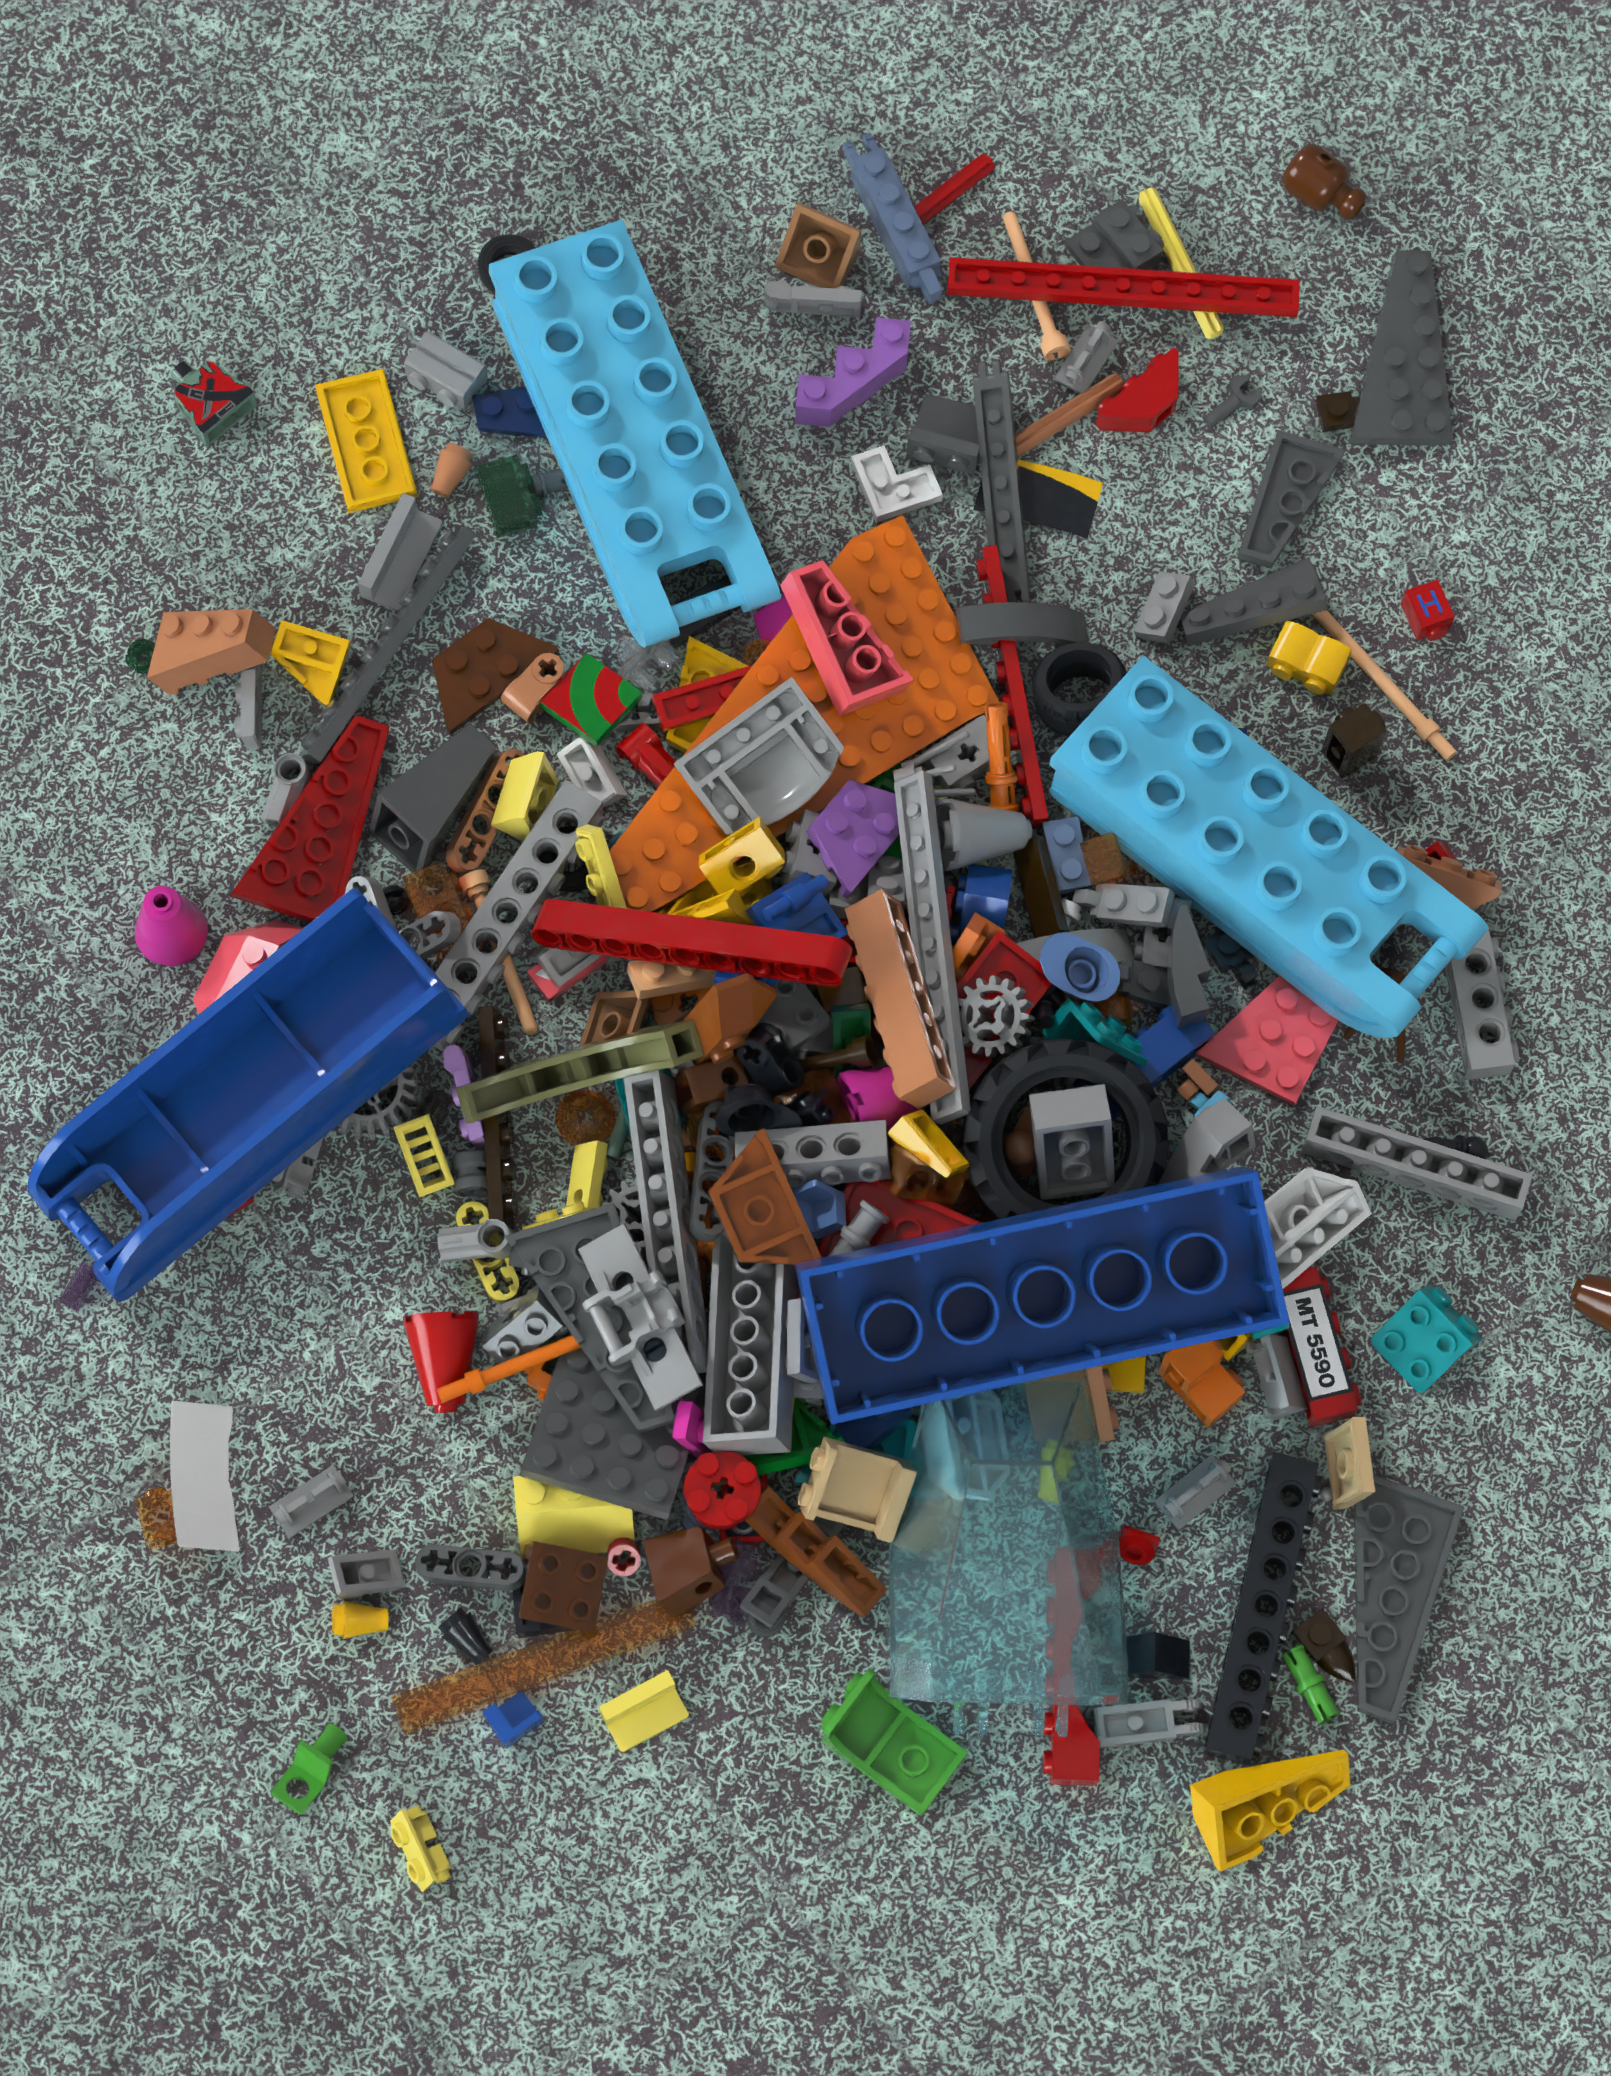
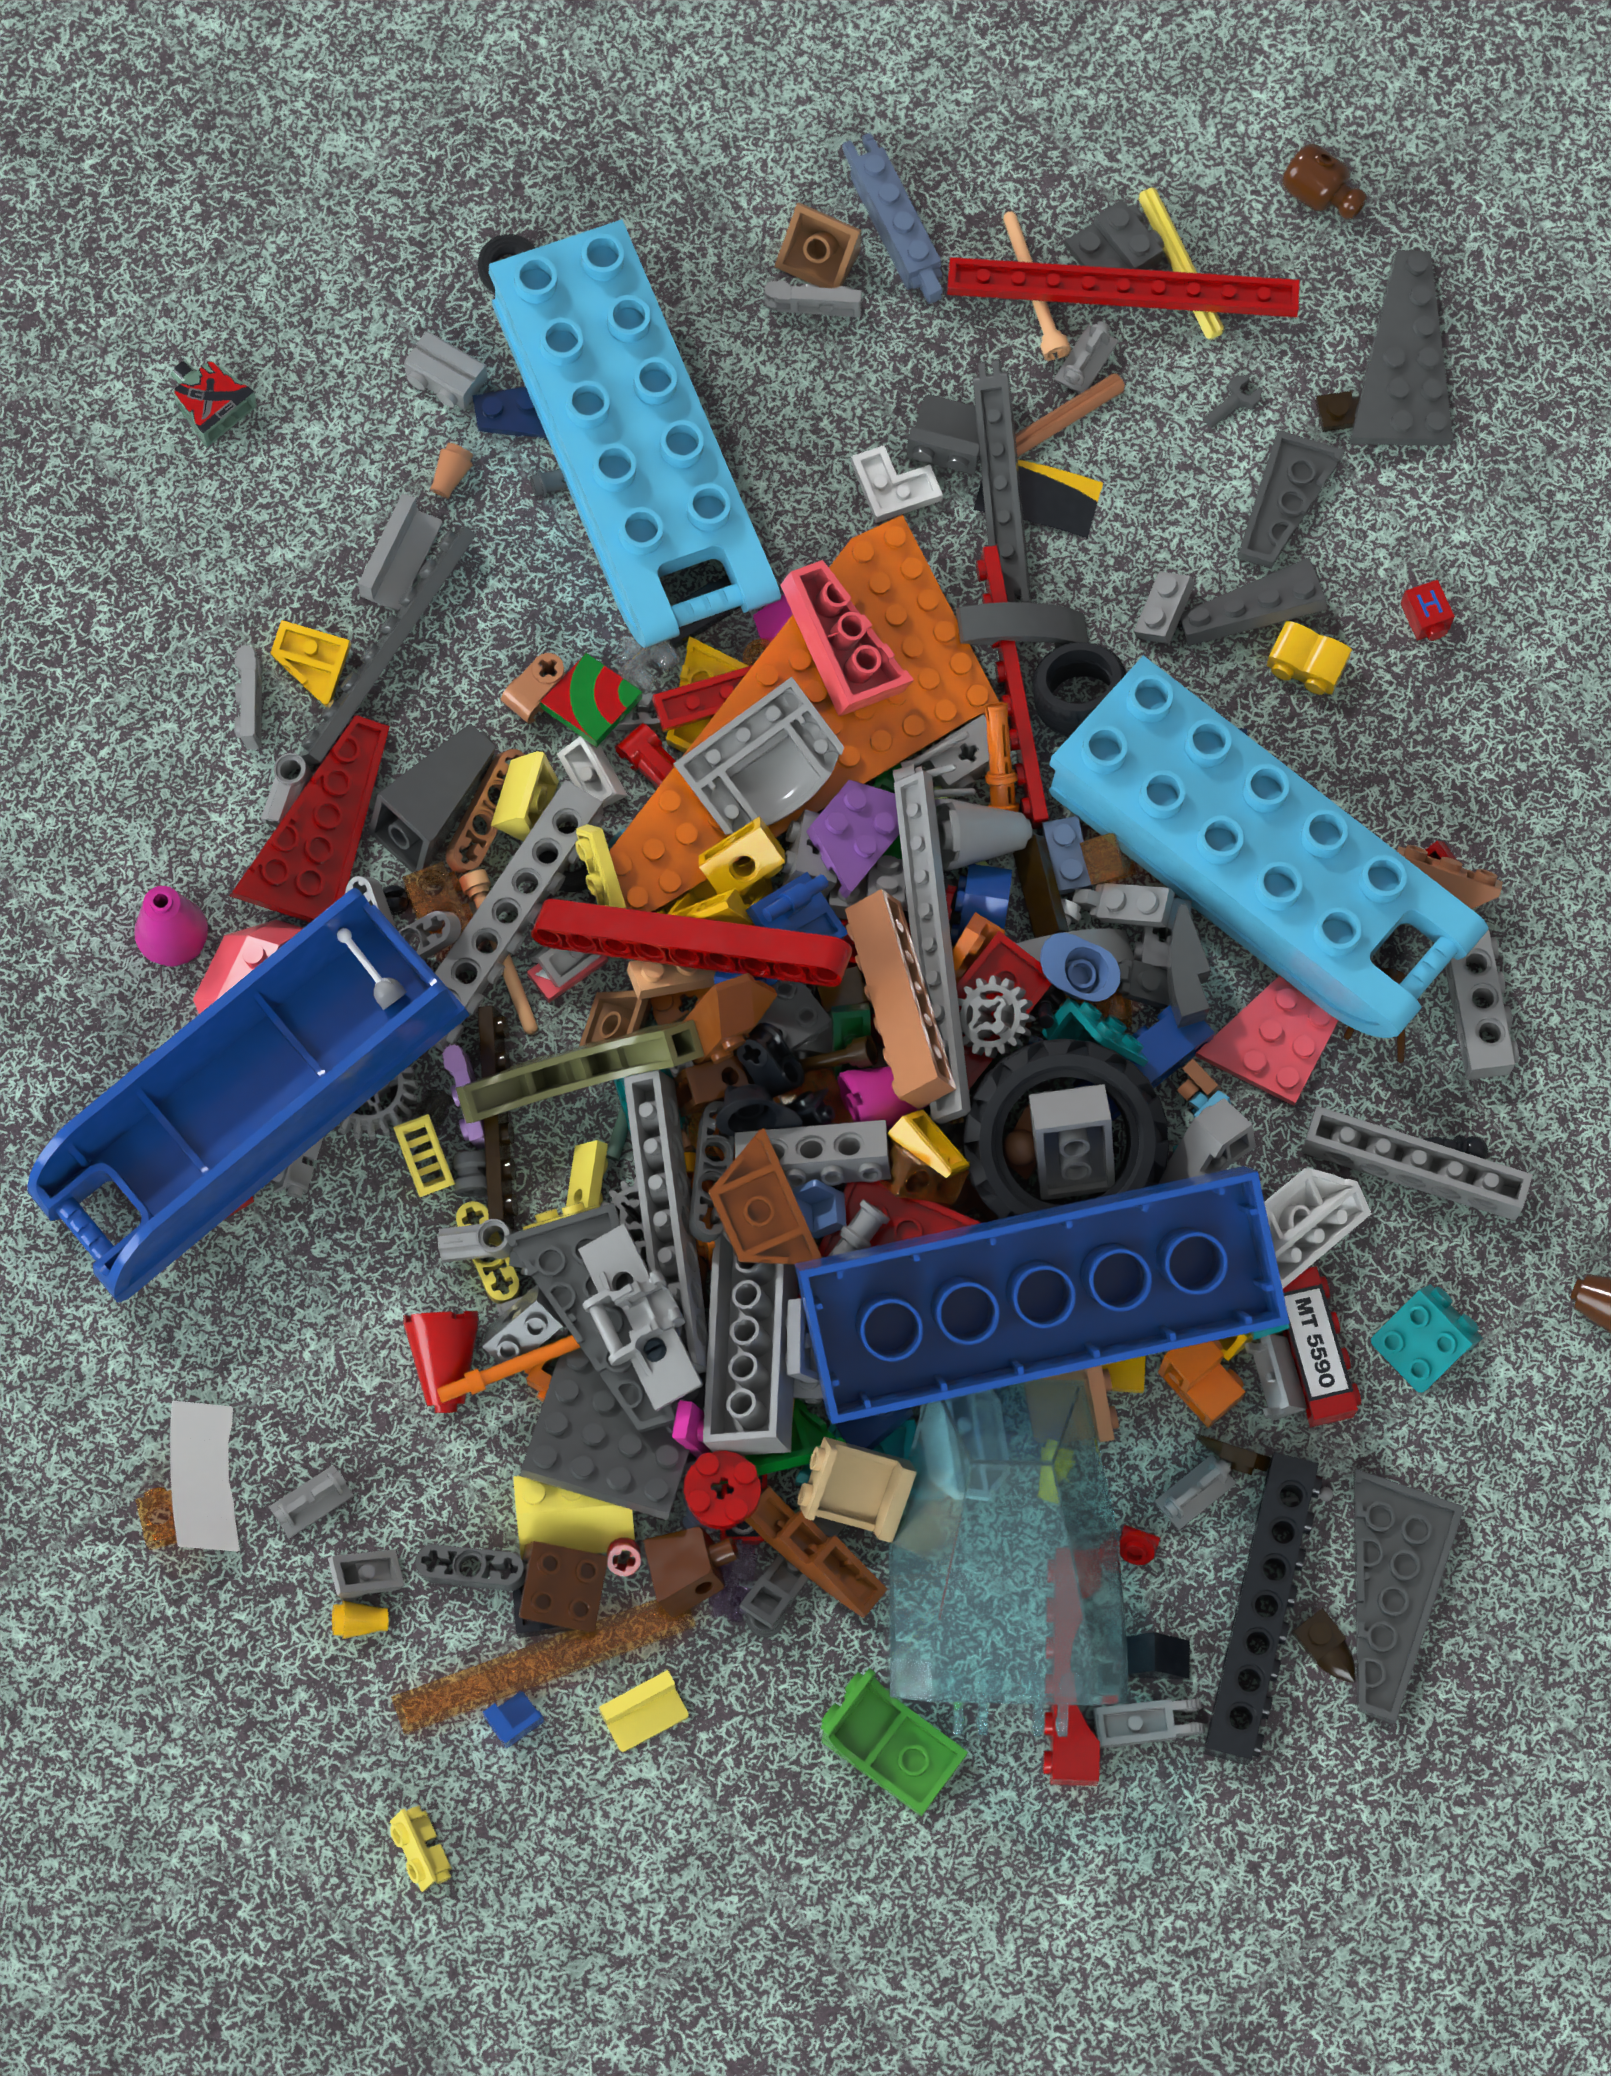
clear purple pin [57,1262,100,1313] -> none
clear green plate [125,639,155,674] -> none
nougat wedge [147,609,276,695] -> none
bright green bracket [271,1724,347,1814] -> none
yellow tile [315,369,418,513] -> none
reddish brown wing [432,618,559,735] -> none
black cone [438,1607,493,1665] -> none
clear green brick [476,454,542,538] -> none
clear orange gear [556,1088,615,1145] -> none
medium lavender brick [795,318,911,427] -> none
red axle [914,153,995,225] -> none
red slope [1095,347,1179,432] -> none
yellow wedge [1190,1750,1351,1872] -> none
black plate [1202,930,1259,990] -> none
bright green pin [1281,1645,1341,1725] -> none
light nougat bar [1312,610,1457,761] -> none
dark brown brick [1321,703,1387,779] -> none
tan plate [1324,1417,1375,1510] -> none
none -> hinge [337,928,407,1010]
none -> dark brown plate [1196,1434,1271,1475]

